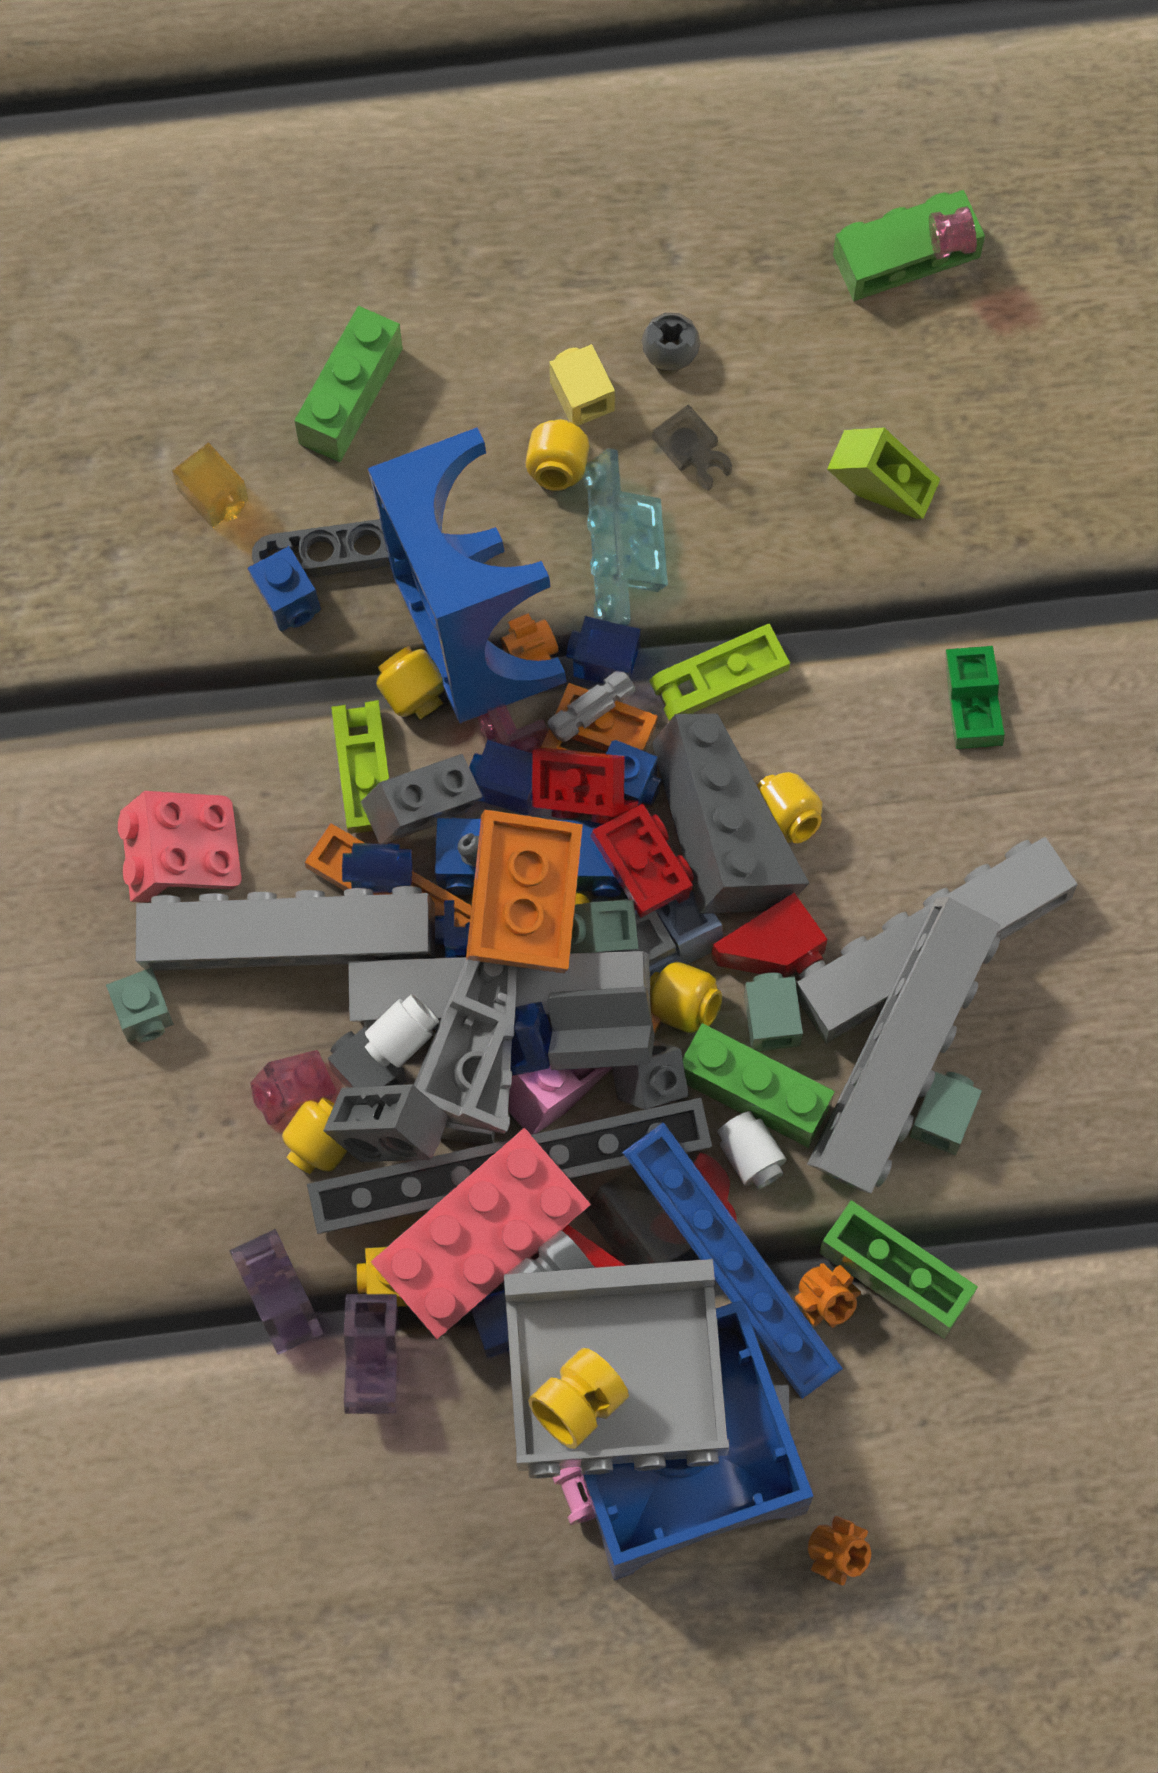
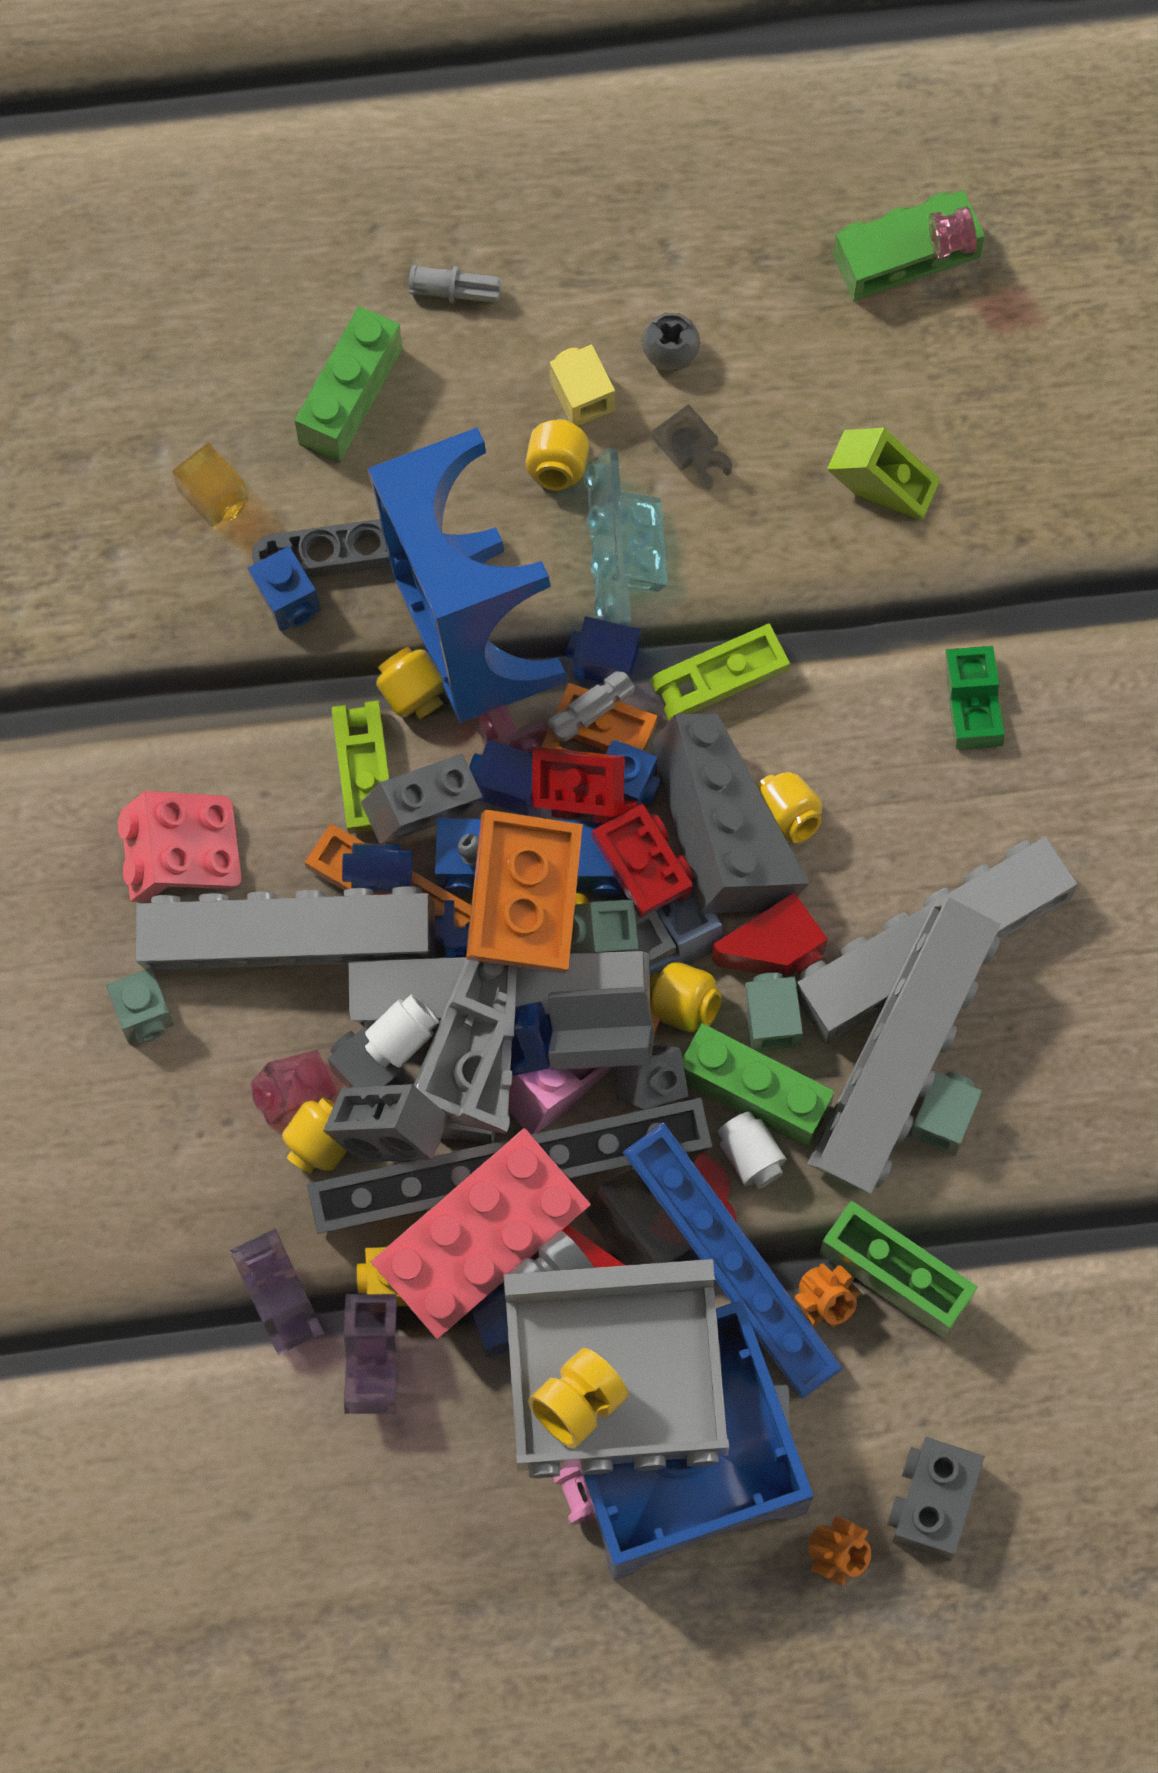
orange gear [500,613,559,661] -> none
none -> light grey axle [409,265,502,303]
none -> dark grey brick [887,1437,985,1561]

